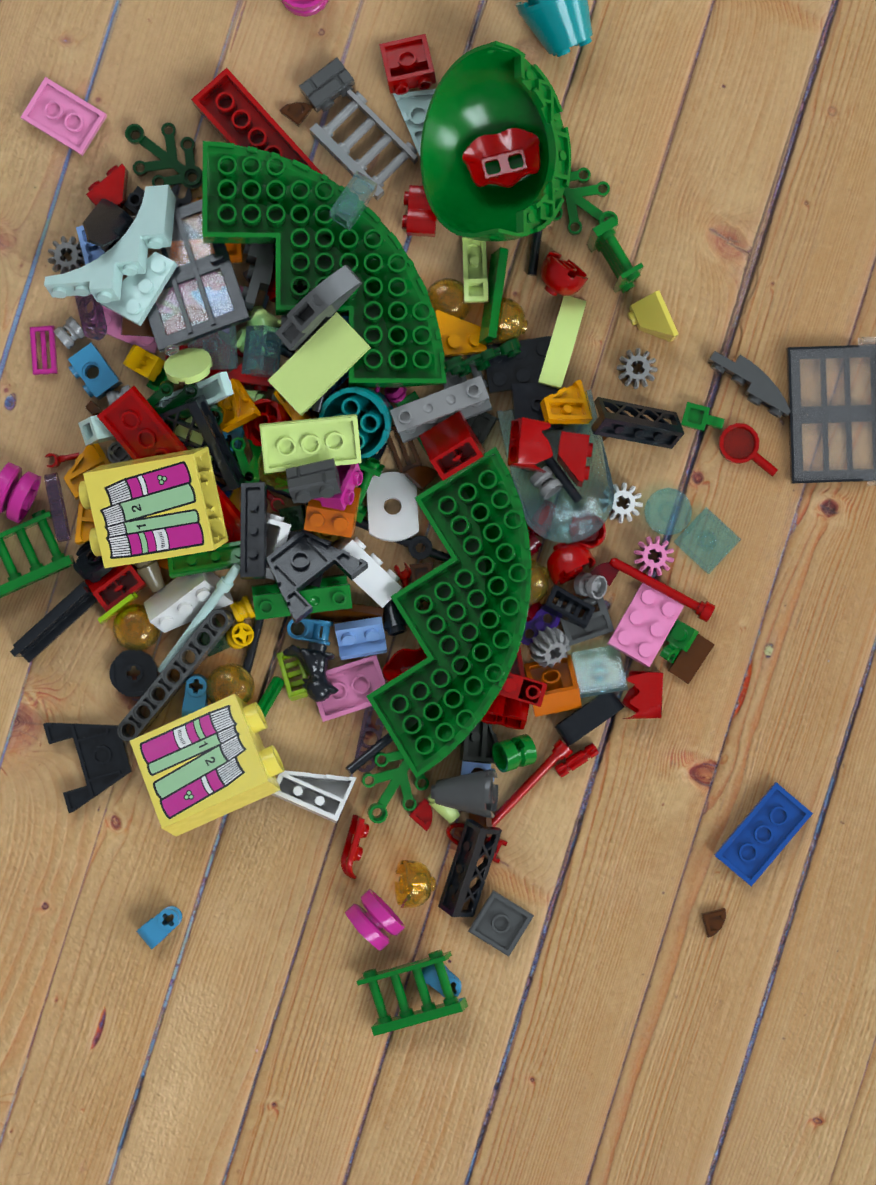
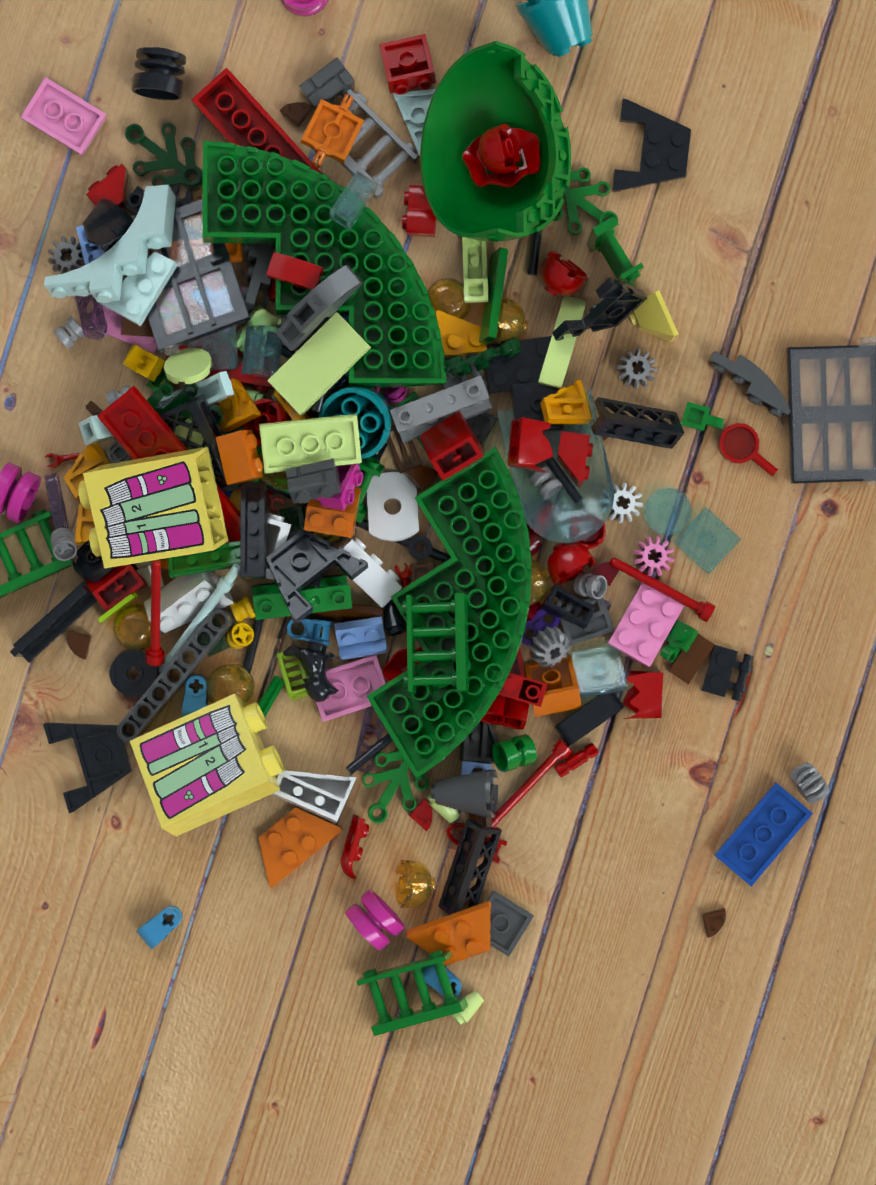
dark pink tile [30,326,58,375] -> none
dark azure brick [68,343,122,400] -> none
none -> light grey wheel [50,528,77,561]
none -> reddish brown tile [67,631,92,660]
none -> black wheel [132,47,186,100]
none -> red piece [145,560,165,666]
none -> orange slope [216,430,263,485]
none -> orange wing [258,807,343,889]
none -> red slope [266,252,324,290]
none -> orange plate [300,94,364,168]
none -> green fence [402,593,469,694]
none -> orange wing [406,901,491,965]
none -> yellowish green cone [451,991,484,1025]
none -> red cylinder [477,124,520,174]
none -> black wing [552,277,647,341]
none -> black wing [612,99,691,193]
none -> black plate [701,645,754,702]
none -> light grey gear [790,762,829,804]

